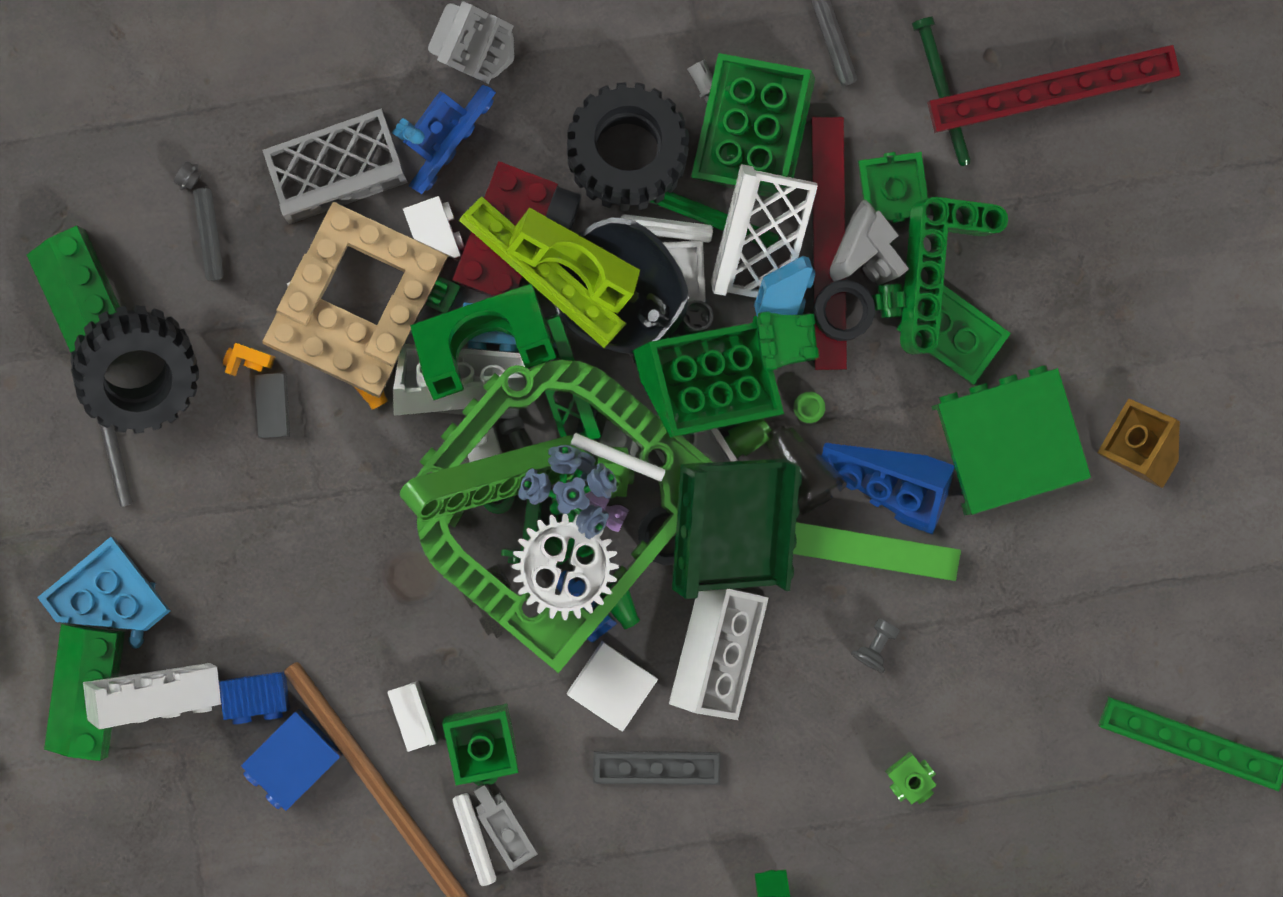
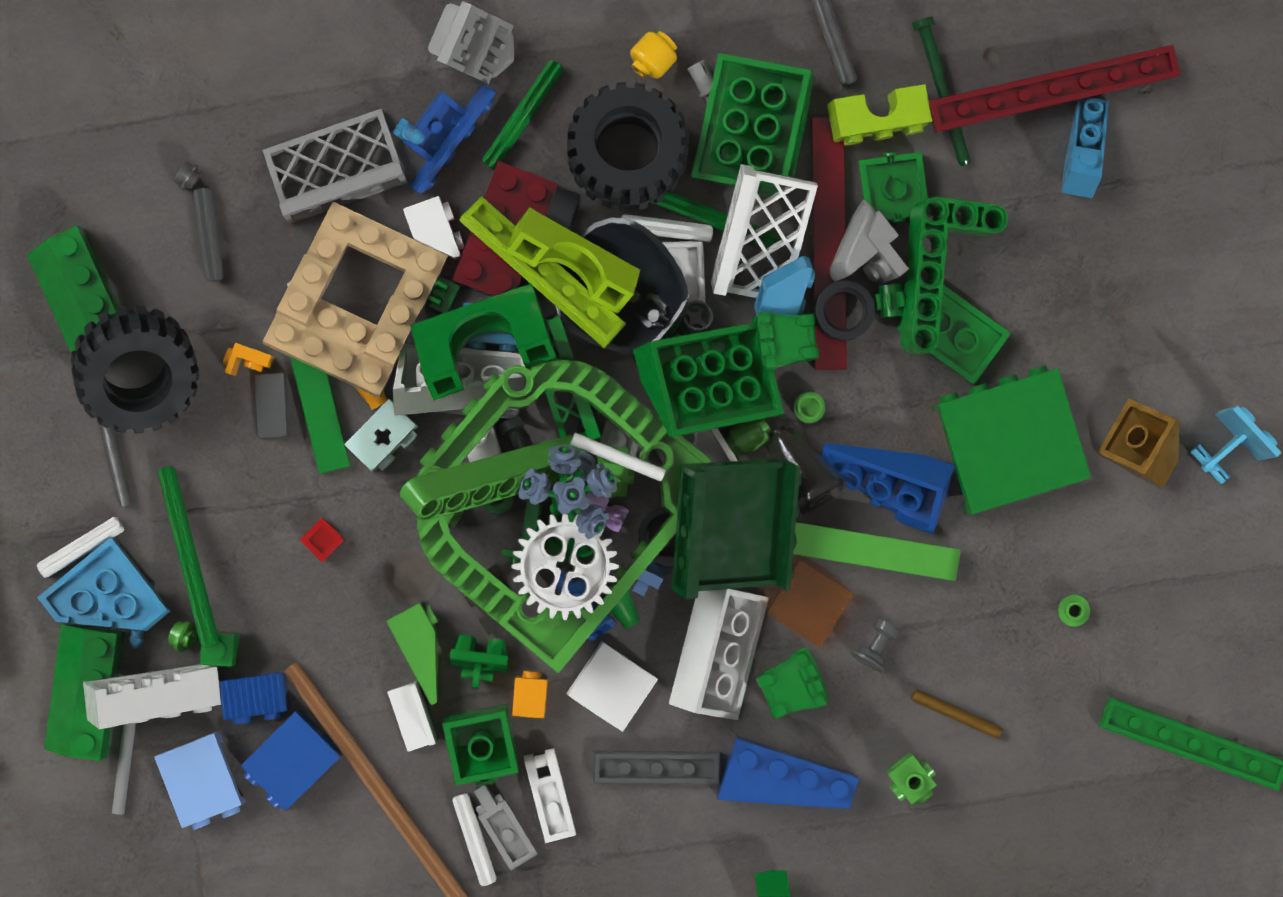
none -> white axle [37,517,124,578]
none -> light grey bar [112,723,136,815]
none -> light blue panel [154,731,246,830]
none -> green axle [158,466,219,648]
none -> bright green plate [168,621,197,652]
none -> green brick [200,631,240,667]
none -> green tile [290,357,351,474]
none -> red plate [300,517,346,562]
none -> light aqua brick [344,399,419,472]
none -> bright green slope [386,602,439,705]
none -> green hips [450,635,508,689]
none -> green axle [482,60,564,170]
none -> light orange brick [512,670,548,718]
none -> white plate [523,748,577,843]
none -> yellow head [630,31,677,79]
none -> medium blue tile [632,561,668,596]
none -> blue wedge [716,735,859,809]
none -> green piece [756,647,828,719]
none -> clear orange tile [766,560,854,648]
none -> lime arch [827,84,933,146]
none -> pearl gold bar [911,689,1003,739]
none -> bright green plate [1058,595,1090,627]
none -> dark azure slope [1061,97,1109,198]
none -> medium azure plate [1190,405,1281,485]

